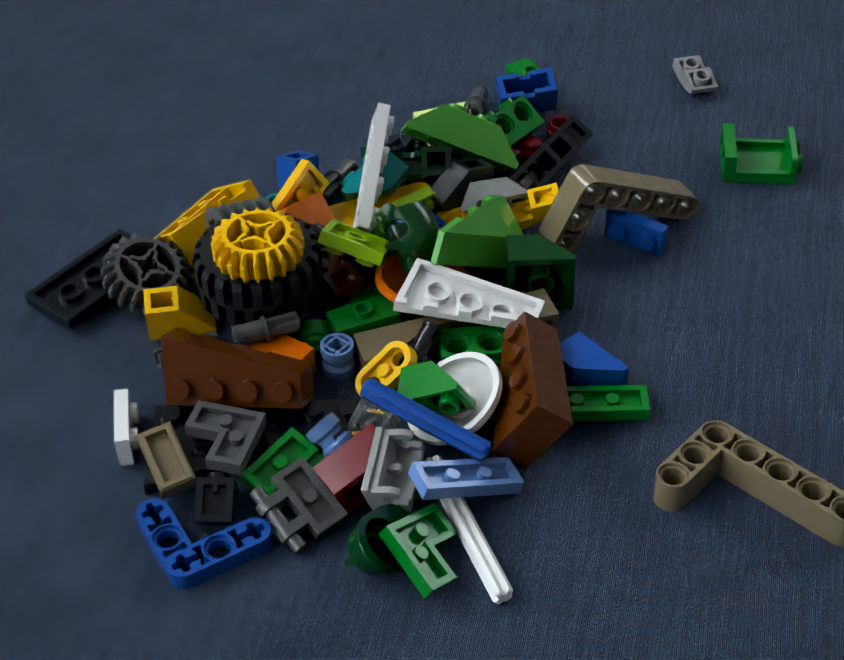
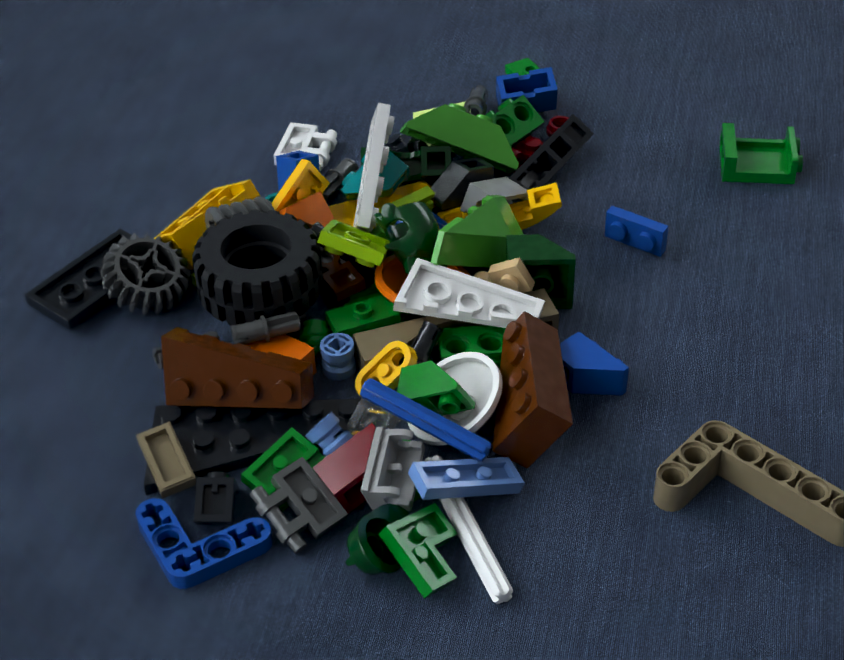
white plate [114,388,140,466] -> none
yellow slope [143,286,216,341] -> none
dark grey plate [185,400,267,476] -> none
yellow gear [211,207,305,284] -> none
dark tan beam [539,164,699,253] -> none
green plate [567,385,650,421] -> none
light grey slope [672,55,718,94] -> none
none -> white plate [273,122,337,171]
none -> tan plate [474,257,535,293]

